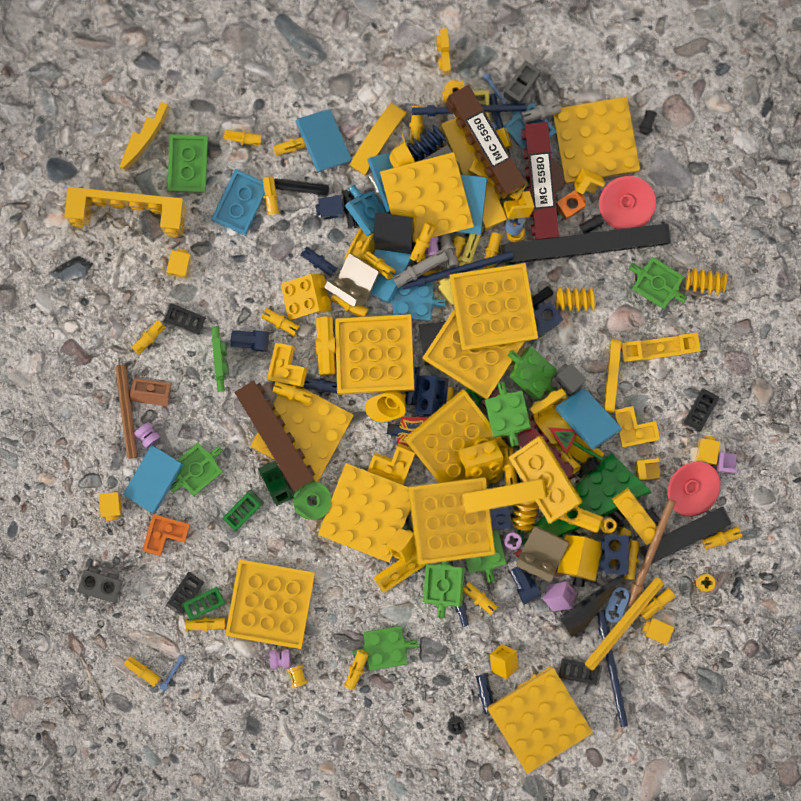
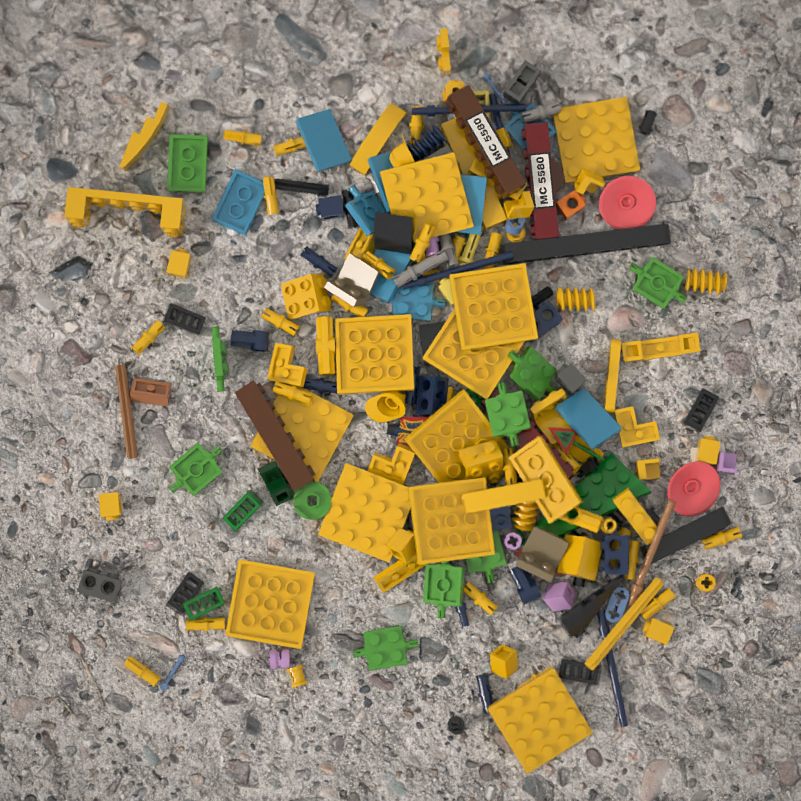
dark azure tile [123,445,184,514] -> none
lavender wheel [134,422,161,449] -> none
orange plate [142,514,191,556] -> none
yellow pin [344,650,369,690] -> none
black pin [579,214,604,234] -> none

